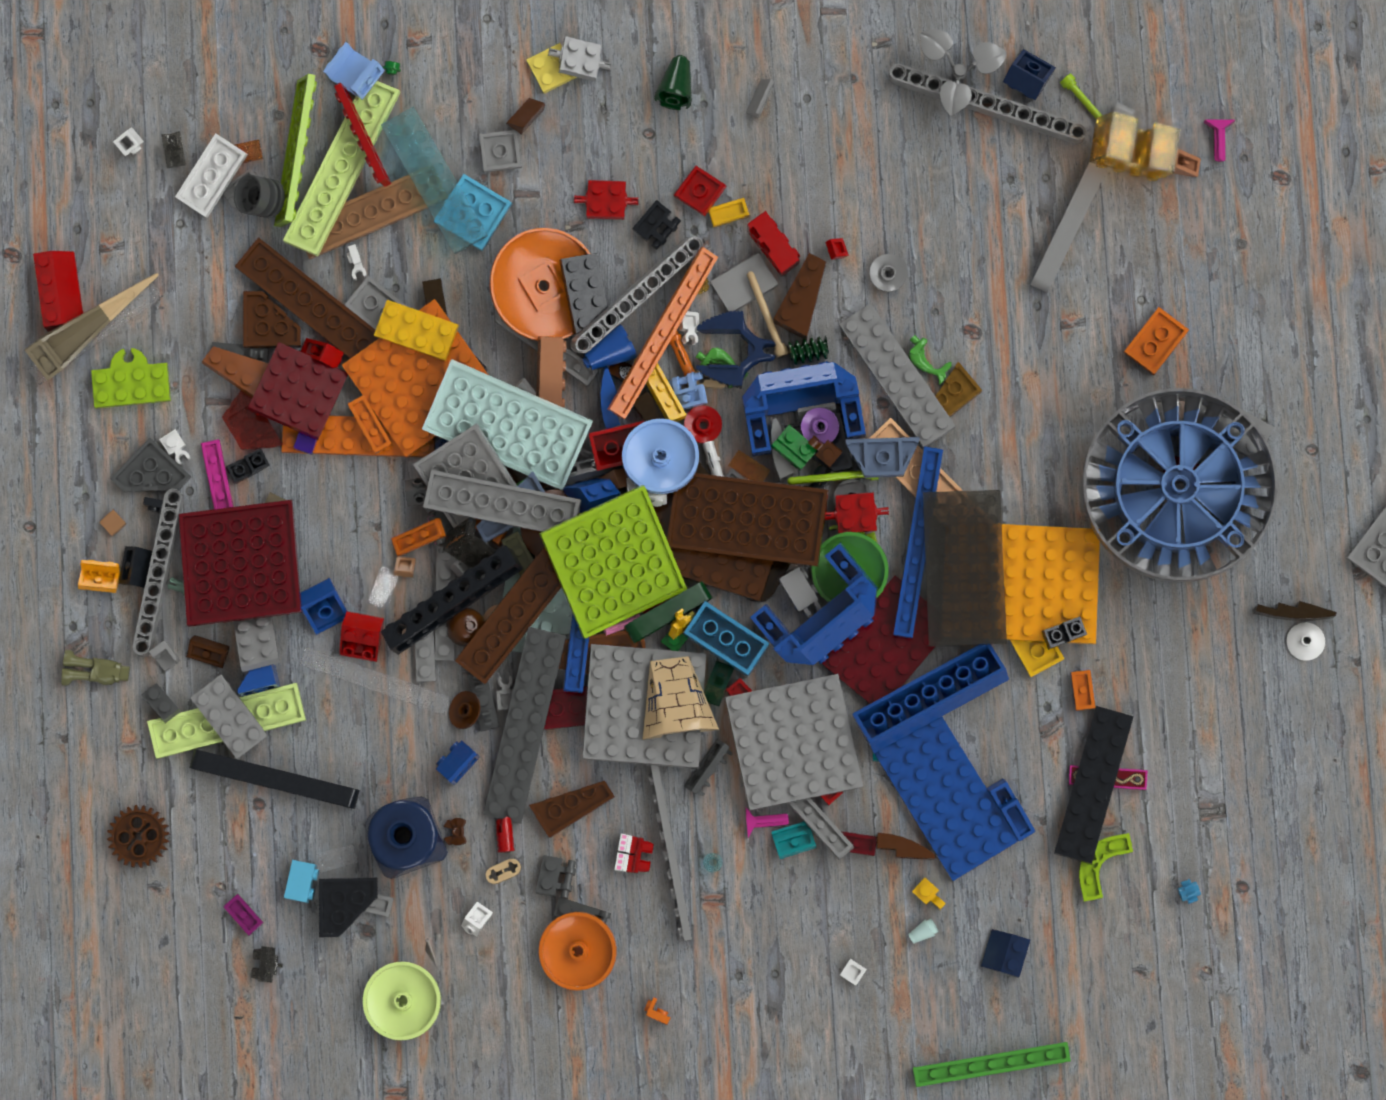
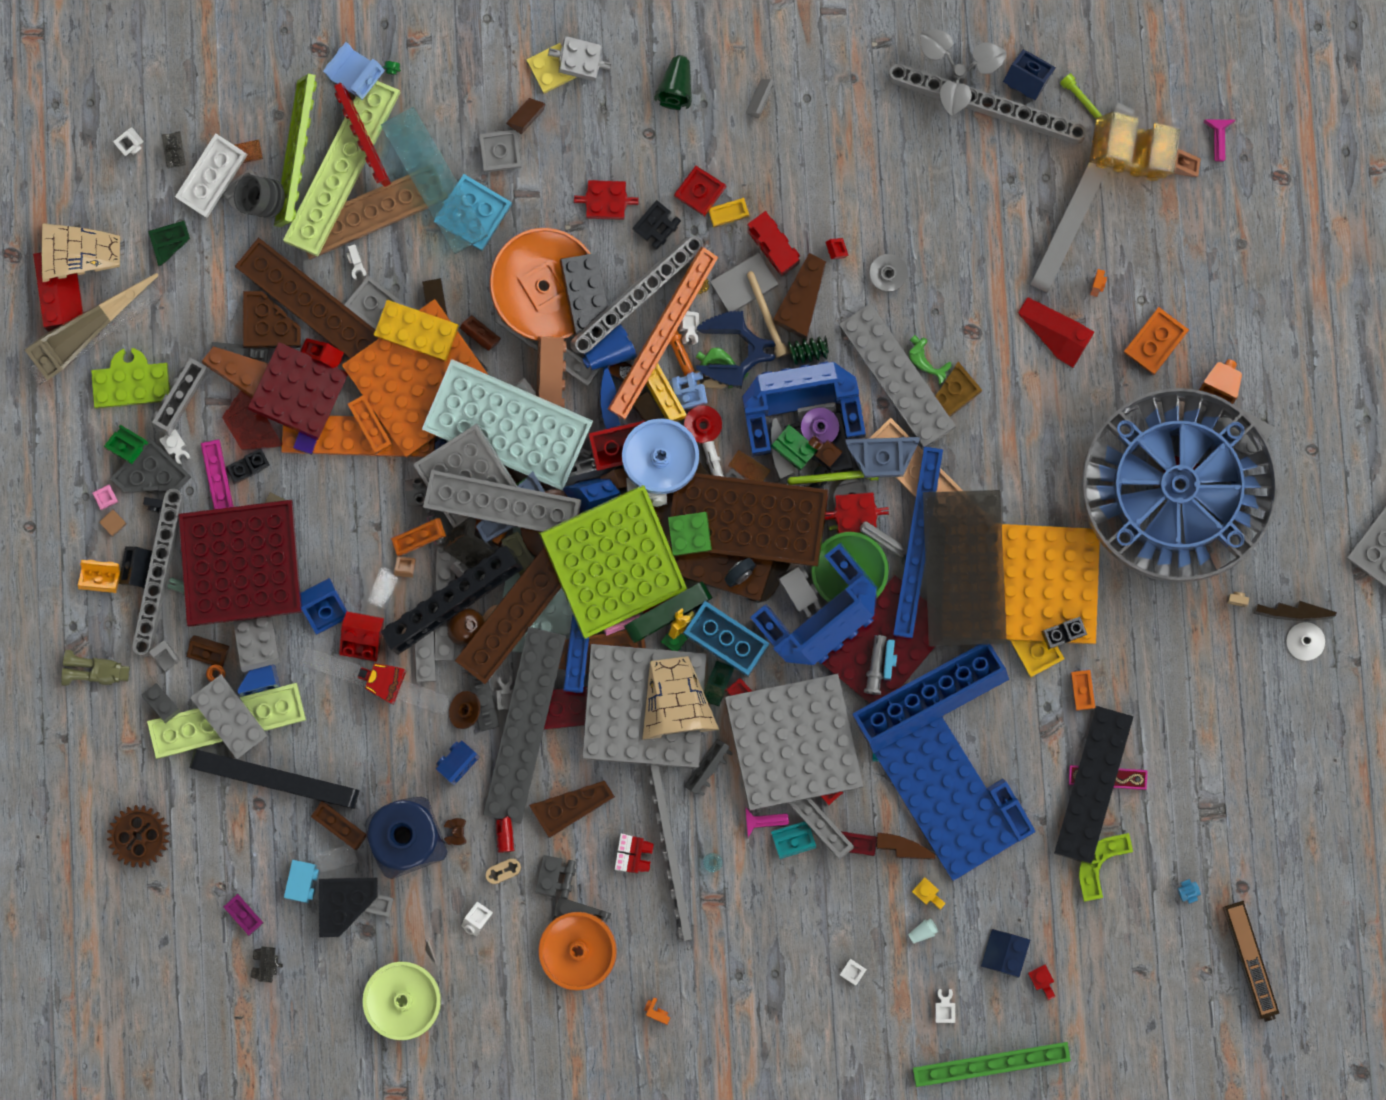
none -> tan wedge [42,223,120,282]
none -> bright pink tile [92,485,118,511]
none -> green plate [104,425,148,464]
none -> dark green wing [148,220,190,266]
none -> light grey brick [151,358,208,436]
none -> orange plate [206,664,226,682]
none -> reddish brown plate [311,801,367,851]
none -> torso [358,663,407,705]
none -> copper plate [460,315,501,351]
none -> bright green plate [668,512,712,556]
none -> black wheel [724,558,756,587]
none -> light grey axle [860,522,907,558]
none -> light grey pin [864,635,887,695]
none -> medium azure plate [883,640,897,681]
none -> white plate [935,989,955,1023]
none -> red wedge [1018,297,1095,368]
none -> red plate [1028,964,1056,1000]
none -> orange plate [1090,269,1107,297]
none -> orange torso [1199,359,1242,404]
none -> brick [1223,901,1280,1022]
none -> tan plate [1227,592,1249,607]

